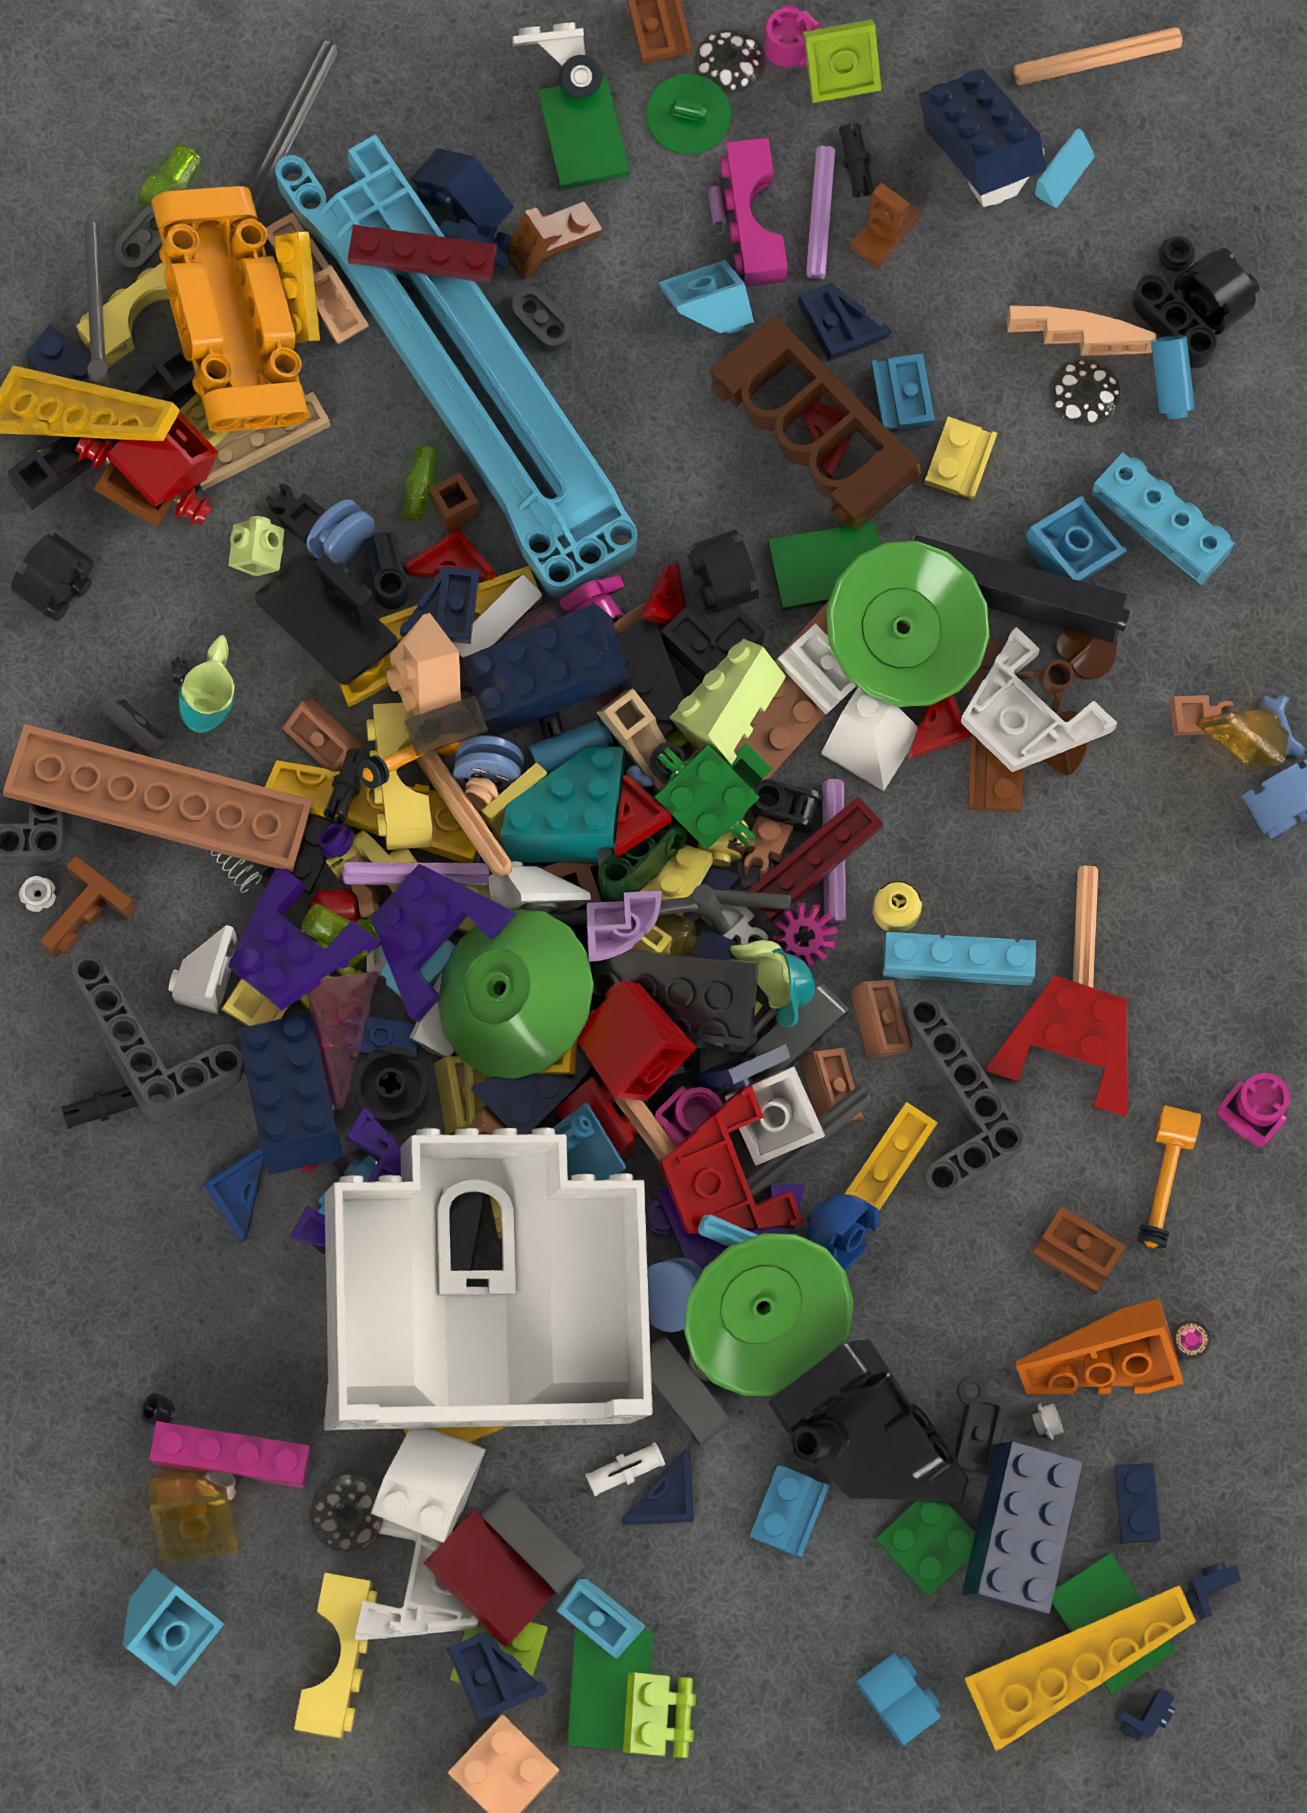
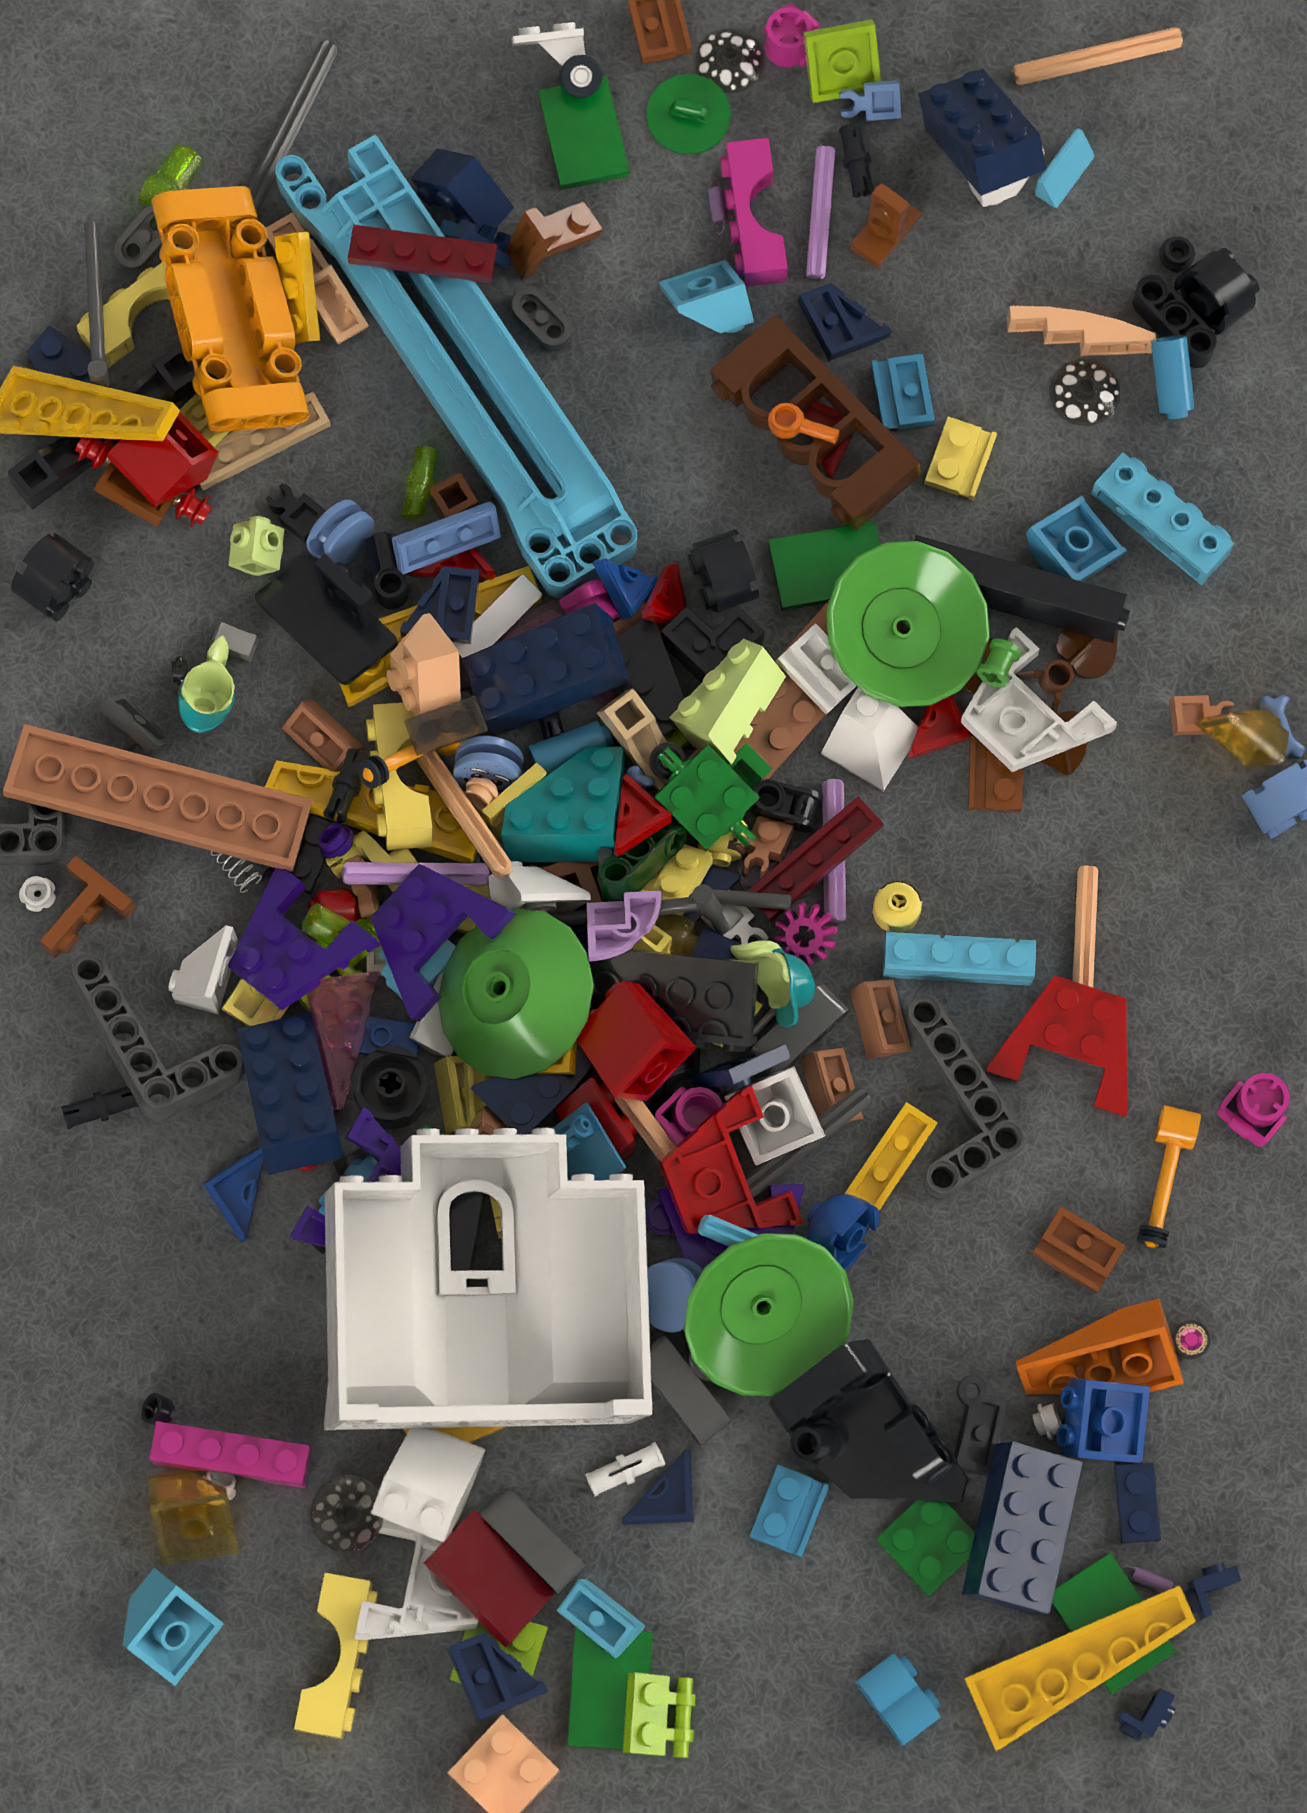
none -> light grey piece [209,622,259,662]
none -> medium blue tile [391,501,501,574]
none -> blue tile [593,558,658,620]
none -> orange plate [768,403,840,444]
none -> medium blue plate [839,80,901,121]
none -> bright green bush [976,638,1021,687]
none -> blue plate [1057,1378,1150,1463]
none -> lavender piece [1121,1566,1183,1593]

